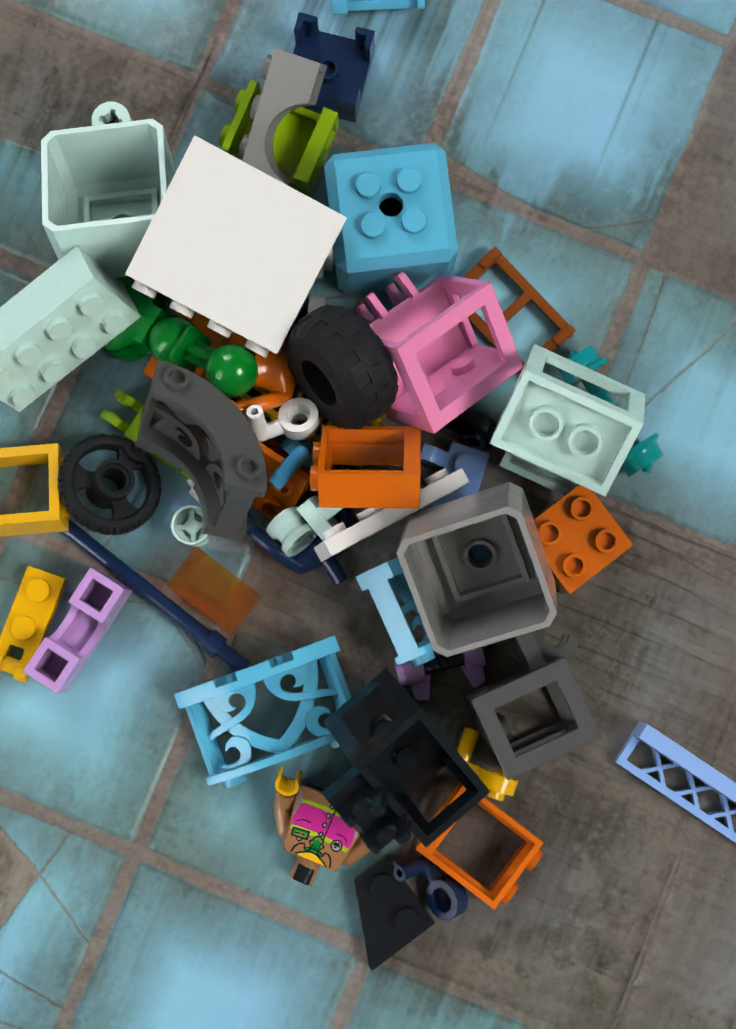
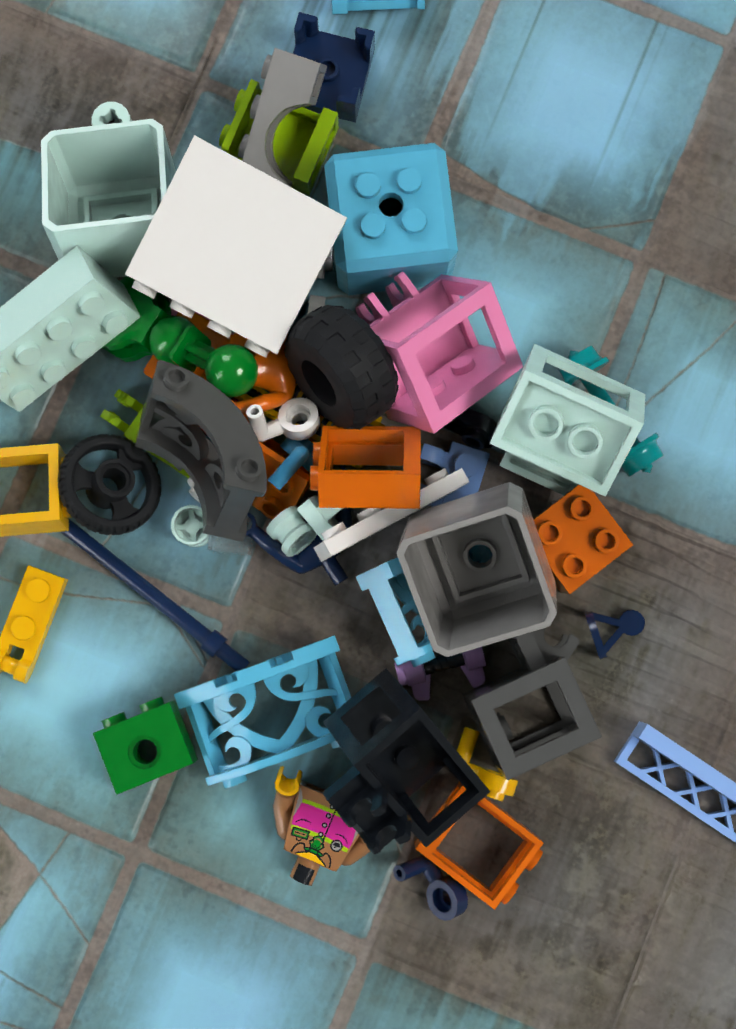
lavender arch [23,567,133,694] -> none
clear orange panel [167,546,263,634] -> none
black wing [354,854,435,971] -> none
dark orange window [459,246,576,374] -> none
none -> green brick [93,696,198,795]
none -> dark blue piece [585,610,645,660]

